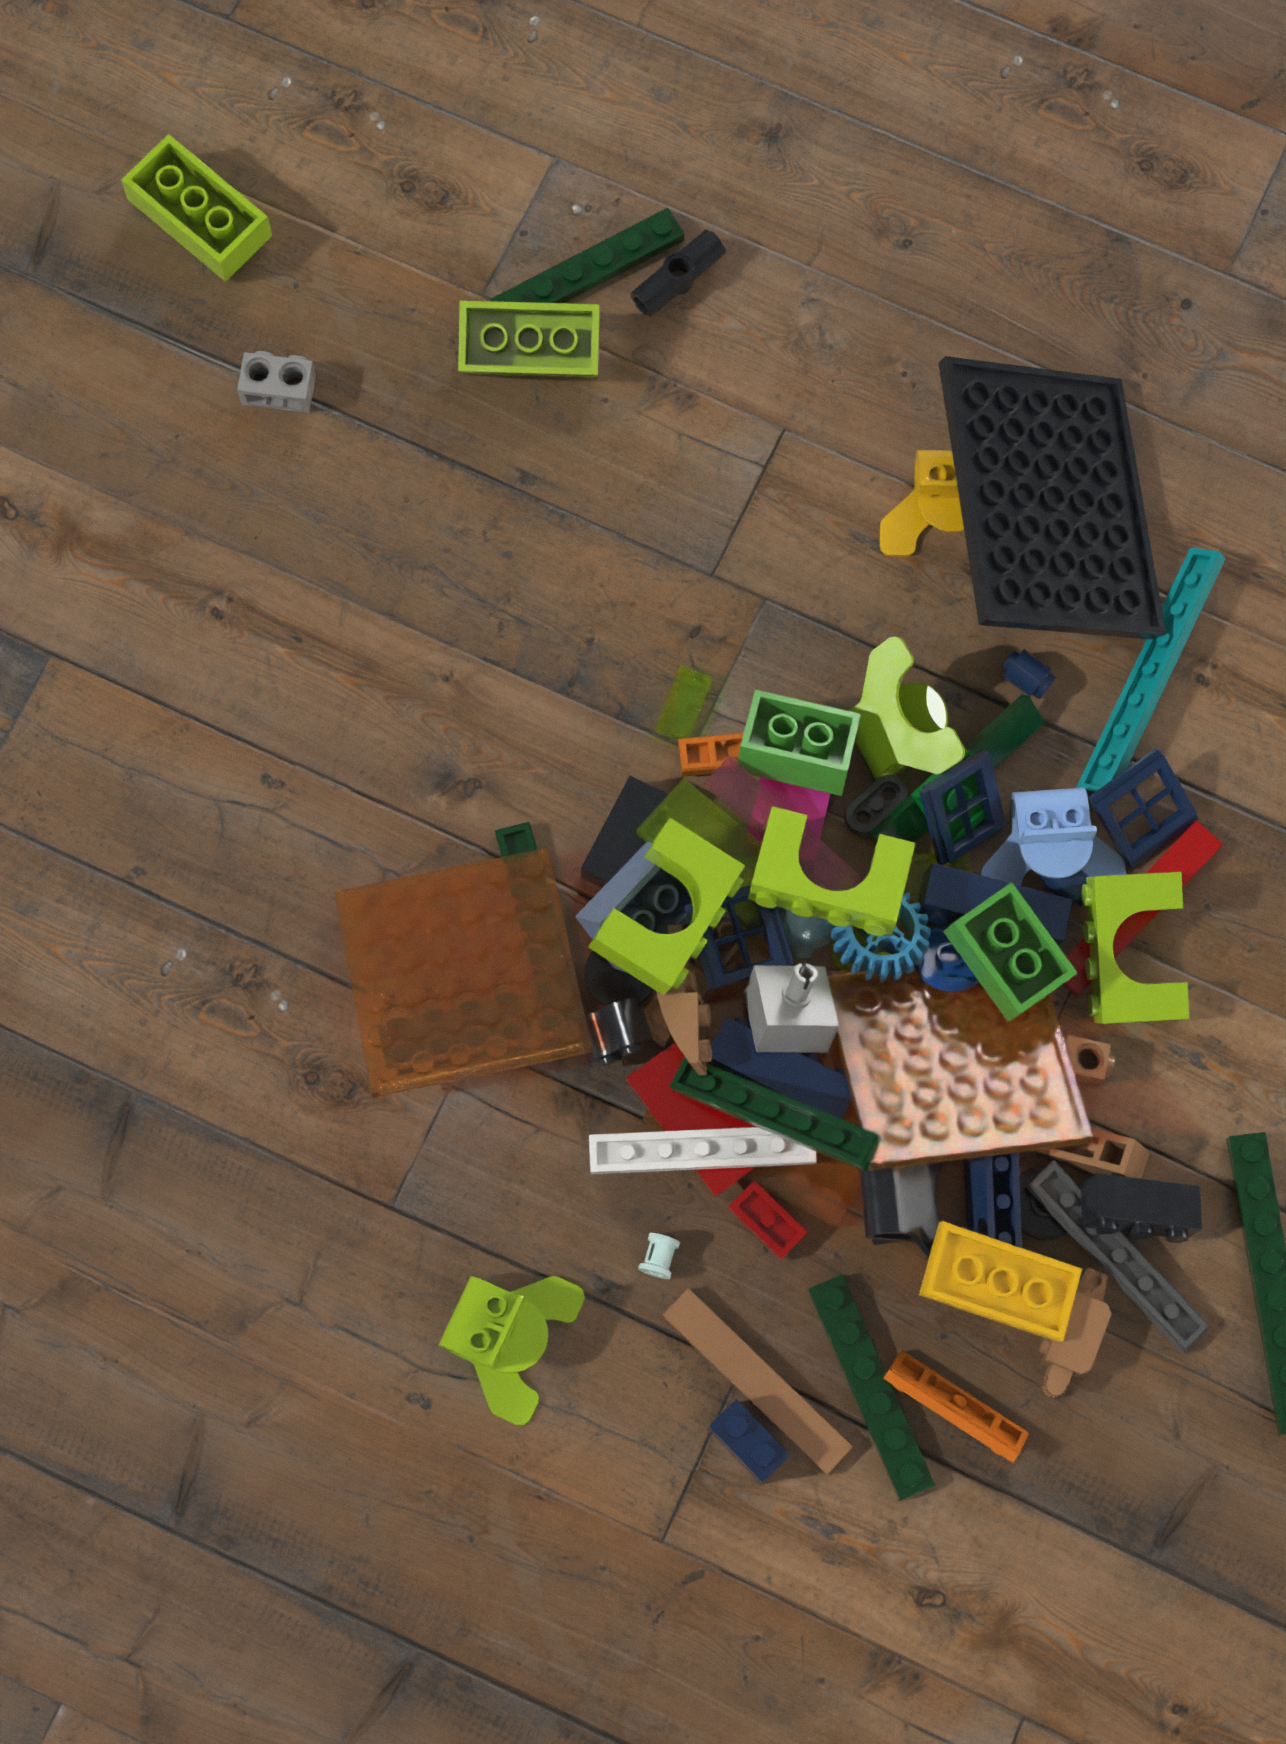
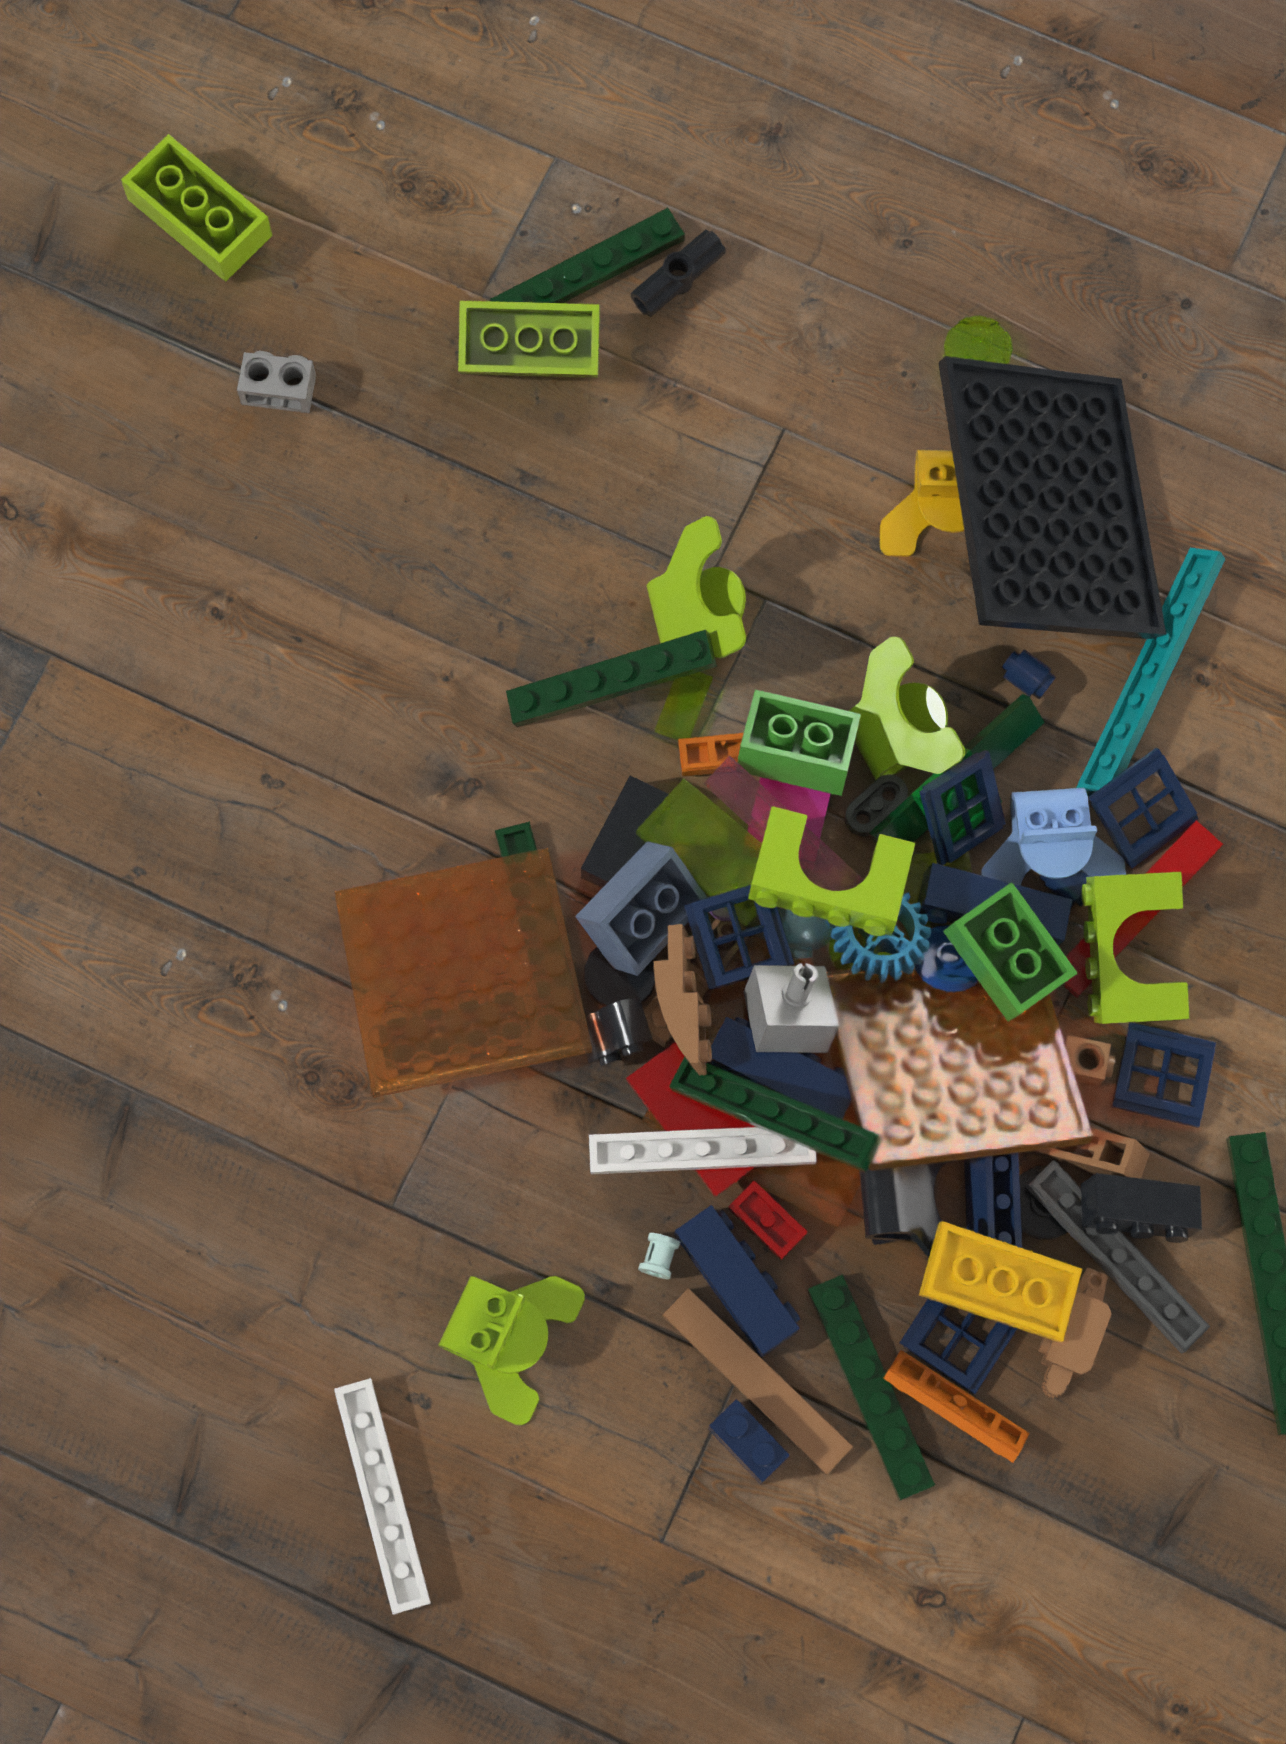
lime arch [588,818,745,995] -> none
none -> white plate [334,1378,431,1615]
none -> dark green plate [506,630,717,727]
none -> lime piece [647,516,746,658]
none -> dark blue brick [674,1205,800,1358]
none -> dark blue piece [899,1299,1018,1395]
none -> clear neon green tile [943,315,1013,364]
none -> dark blue piece [1112,1022,1216,1128]

